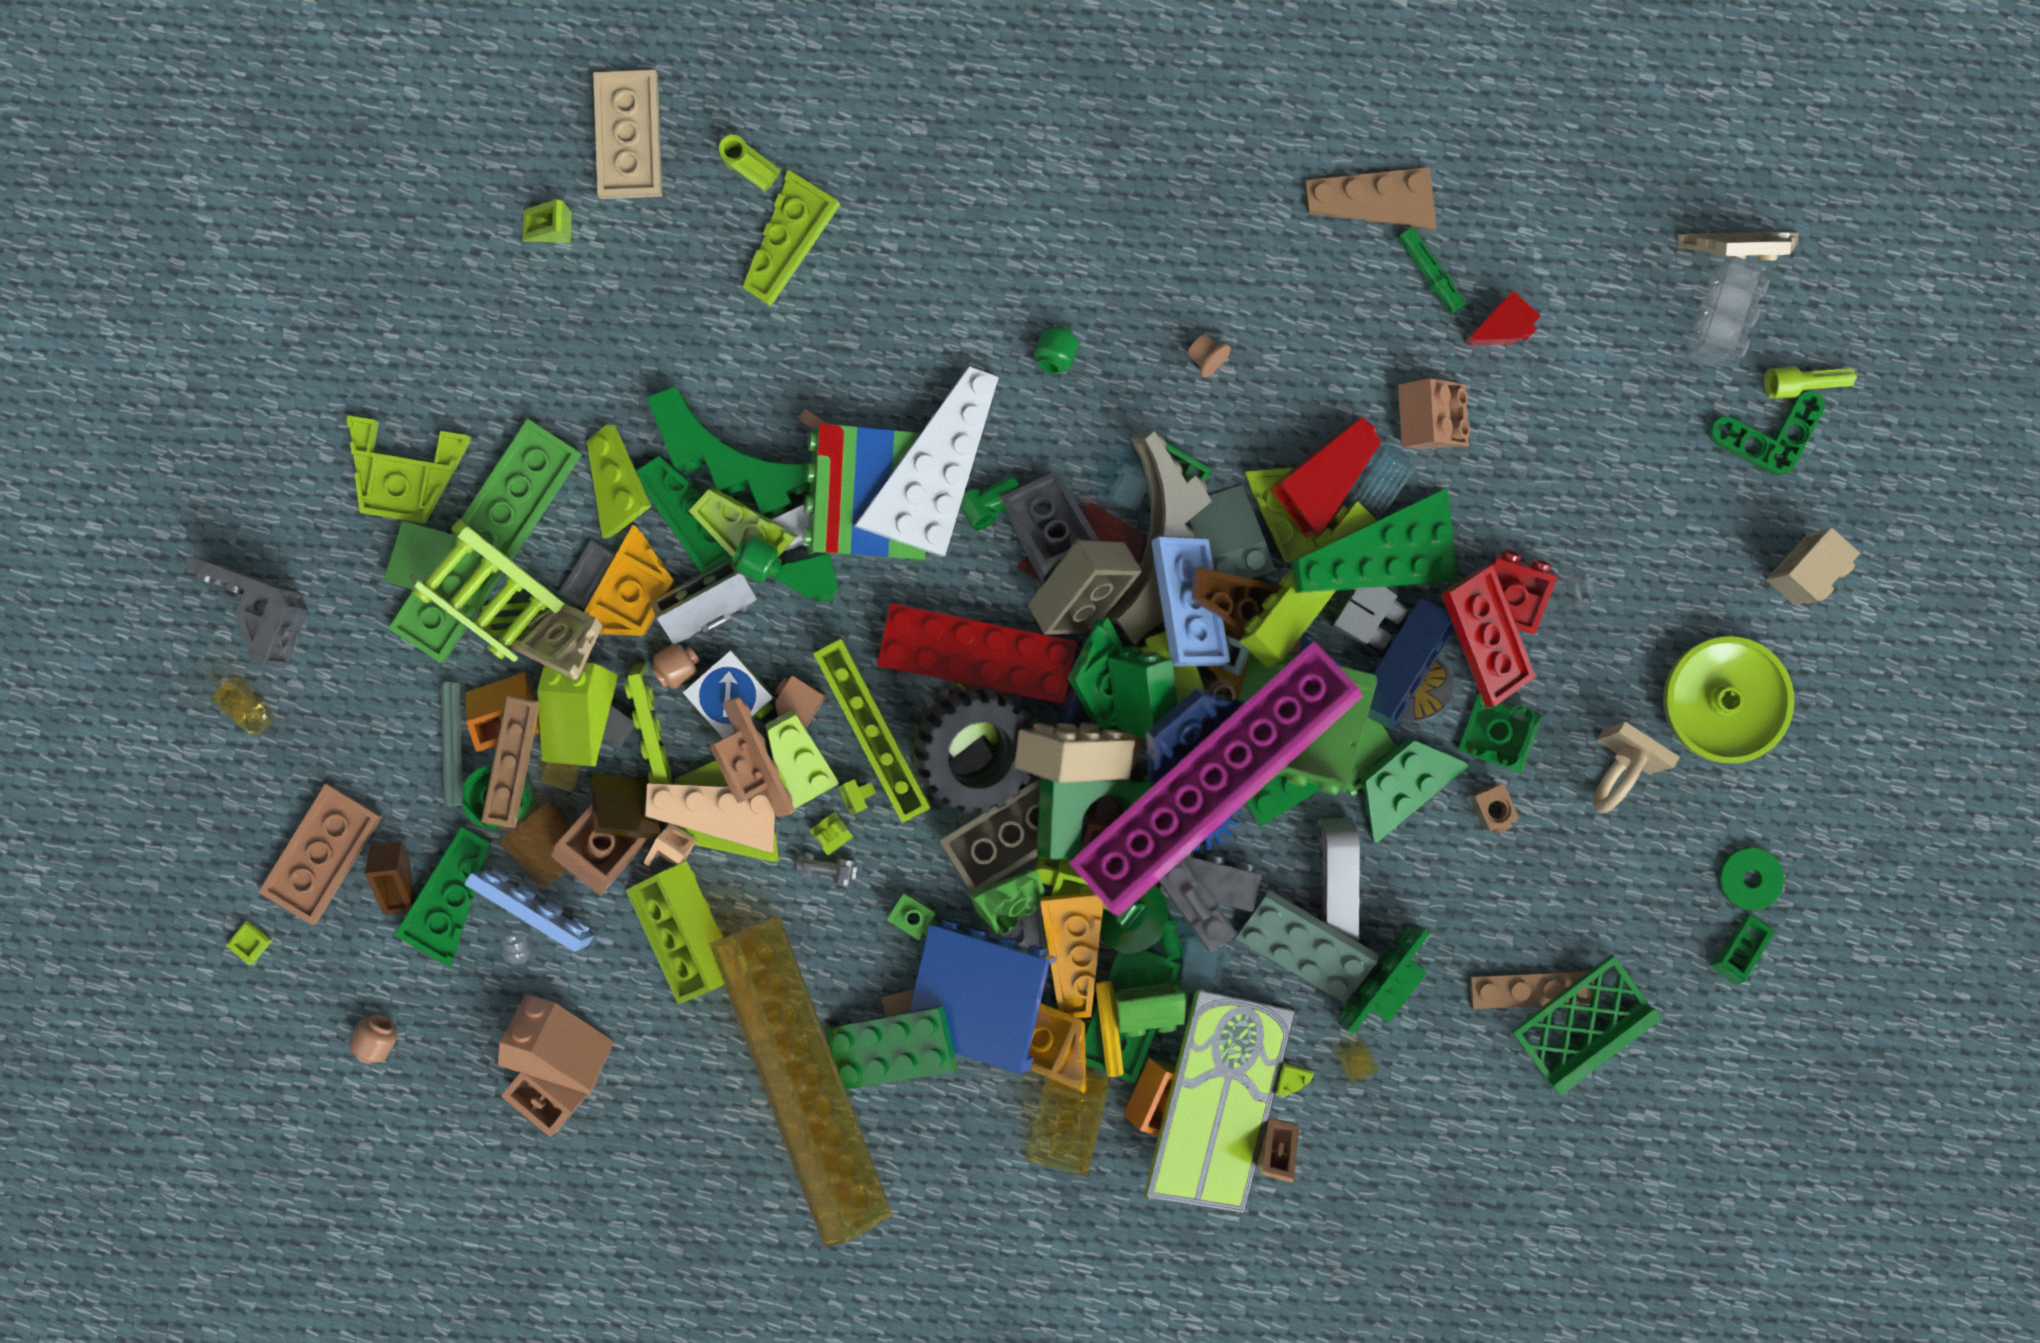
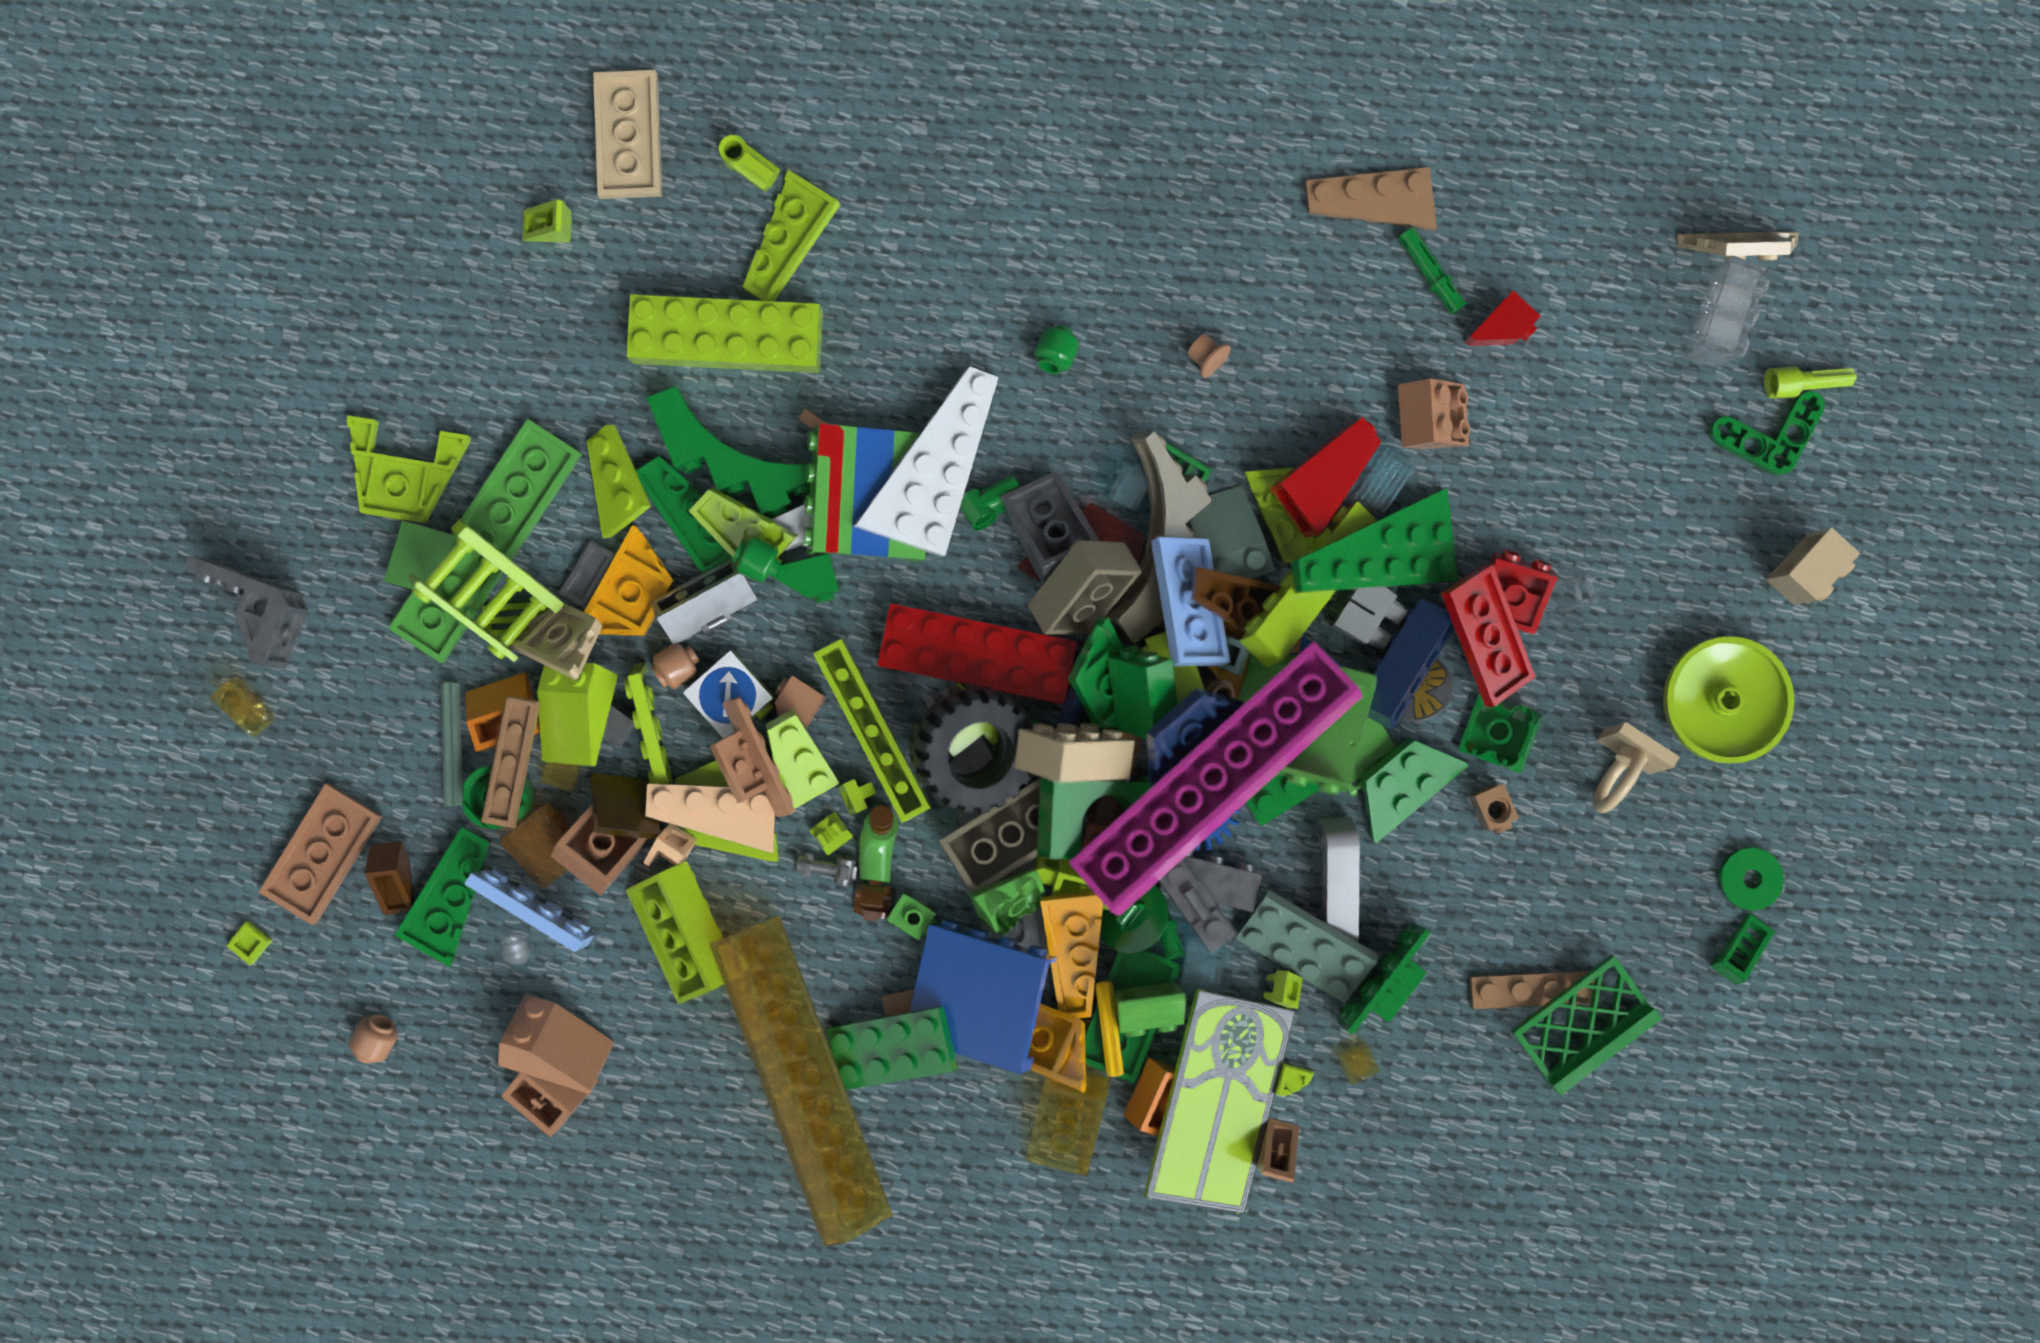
none -> lime brick [627,294,823,373]
none -> piece [853,806,899,921]
none -> lime tile [1263,970,1303,1009]

